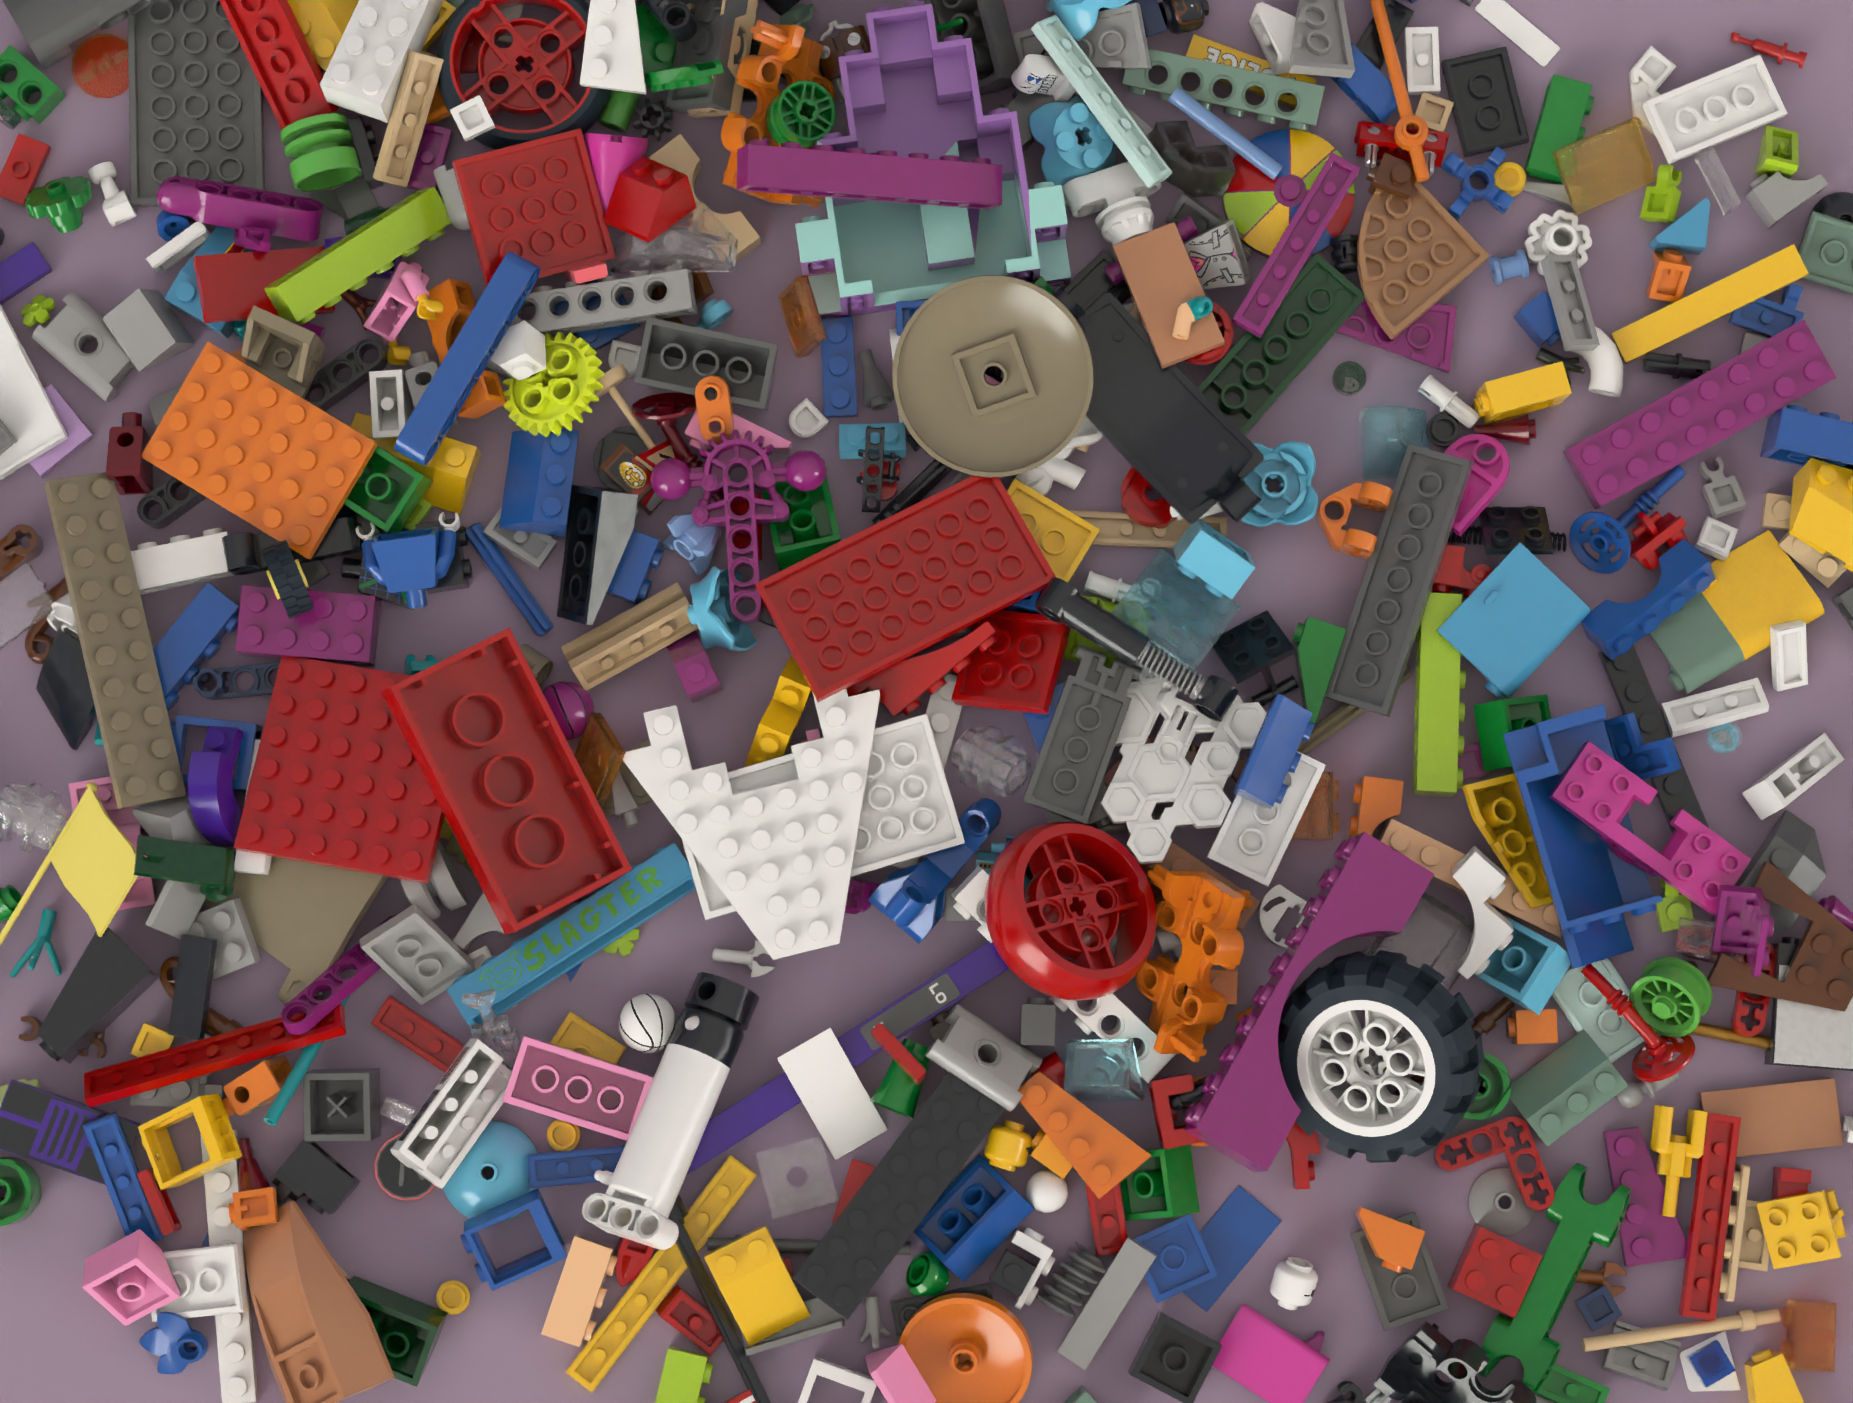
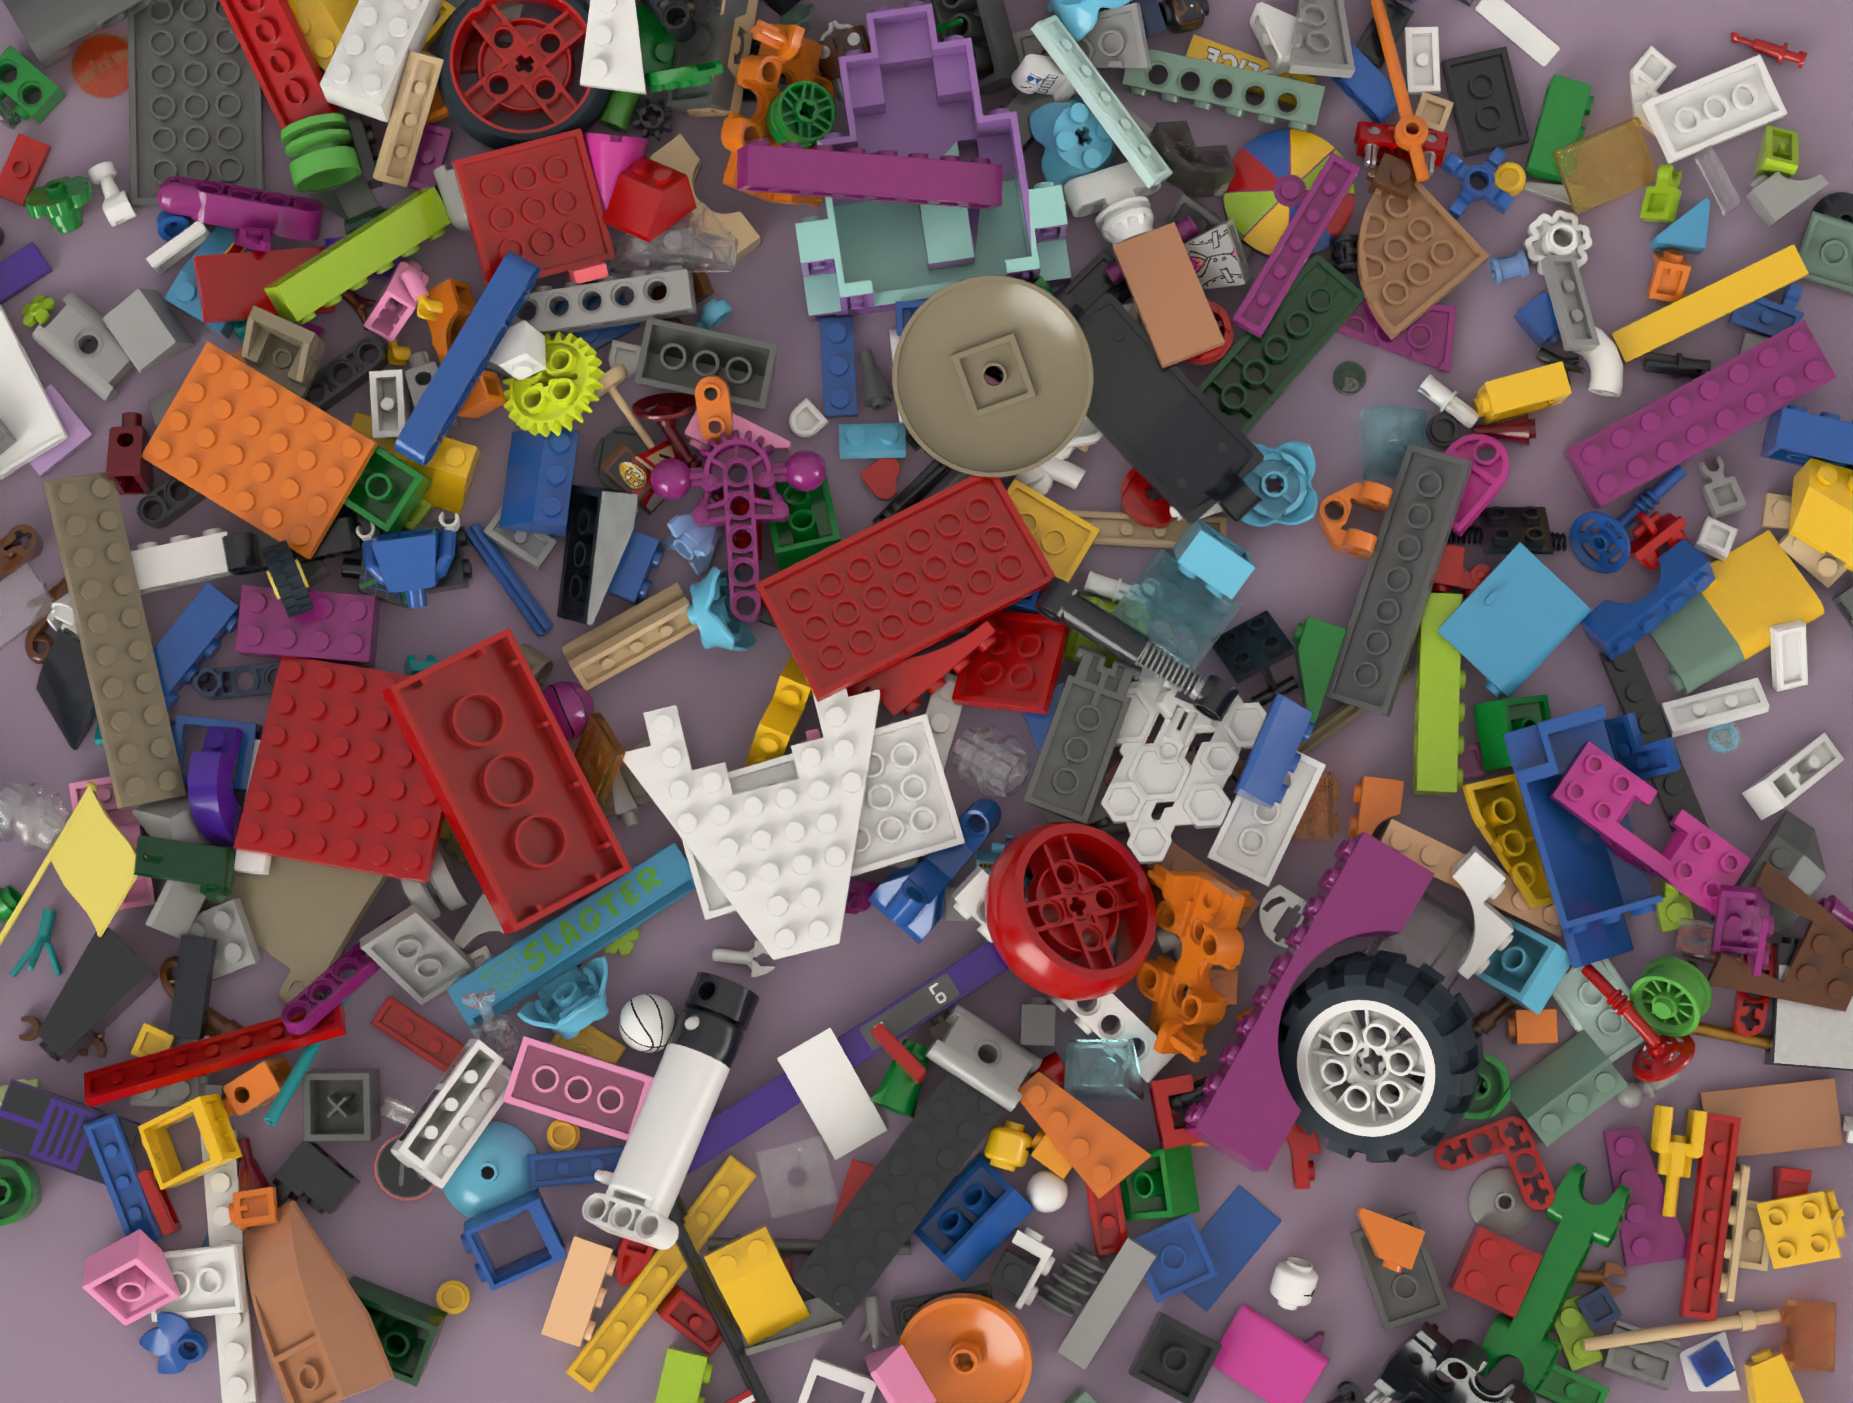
white plate [450,95,496,142] -> none
magenta slope [667,630,723,703] -> none
clear orange tile [778,275,827,358] -> none
black piece [856,426,901,513] -> none
green cone [906,1251,950,1296] -> none
medium blue piece [1168,87,1283,180] -> none
arm [1172,296,1213,340] -> none
none -> medium azure brick [517,956,609,1040]
none -> lime plate [1553,1295,1604,1371]

